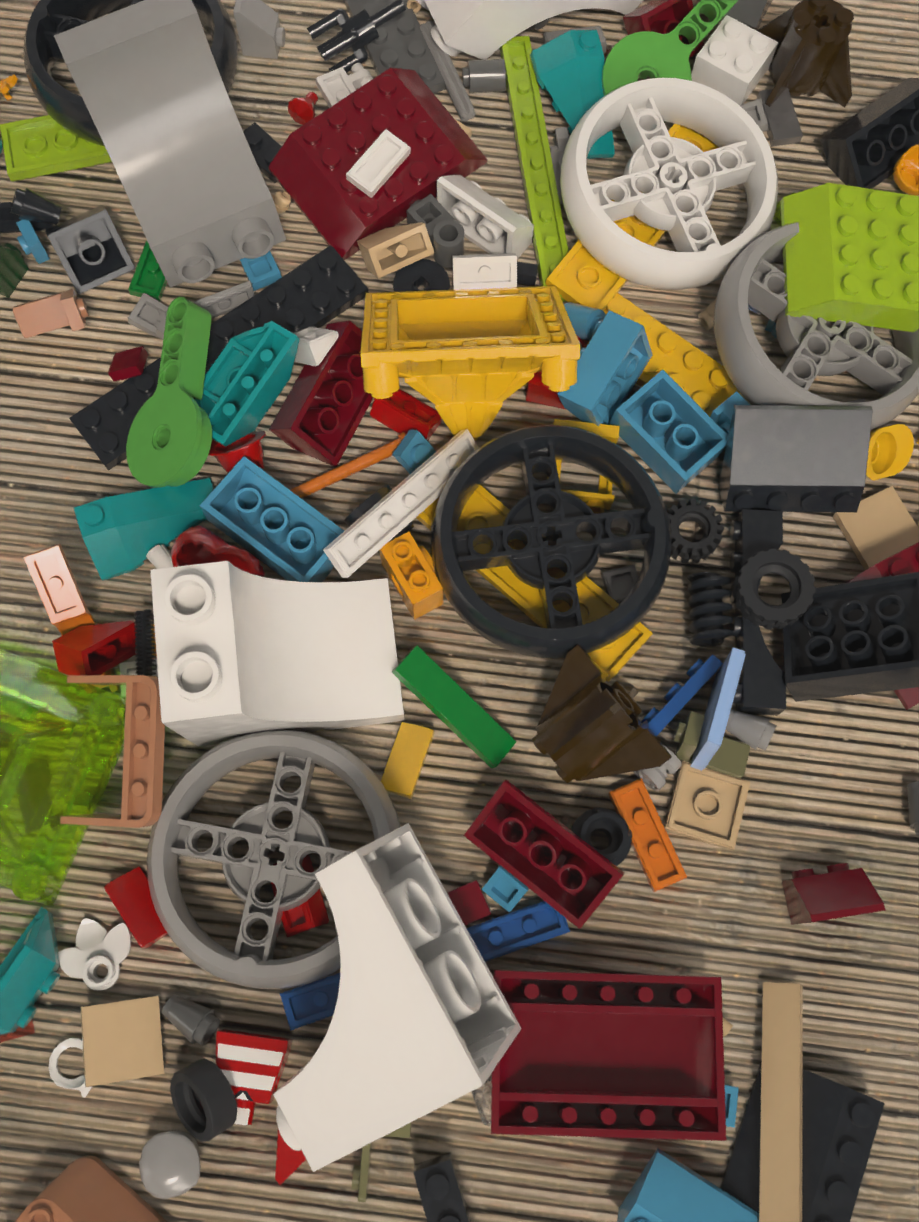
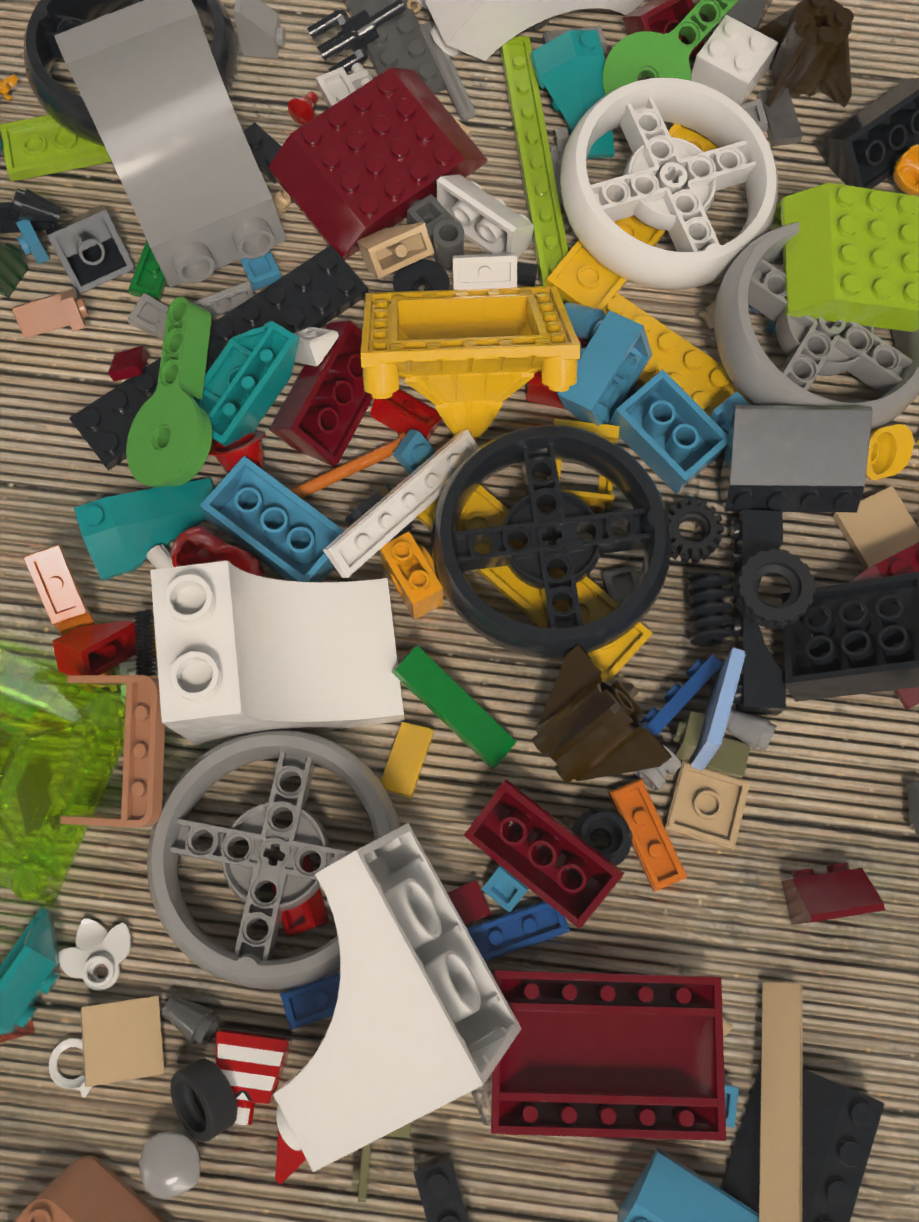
red slope [104,866,168,948] -> none
white tile [346,129,411,198] -> none
dark grey brick [462,59,506,93] -> none

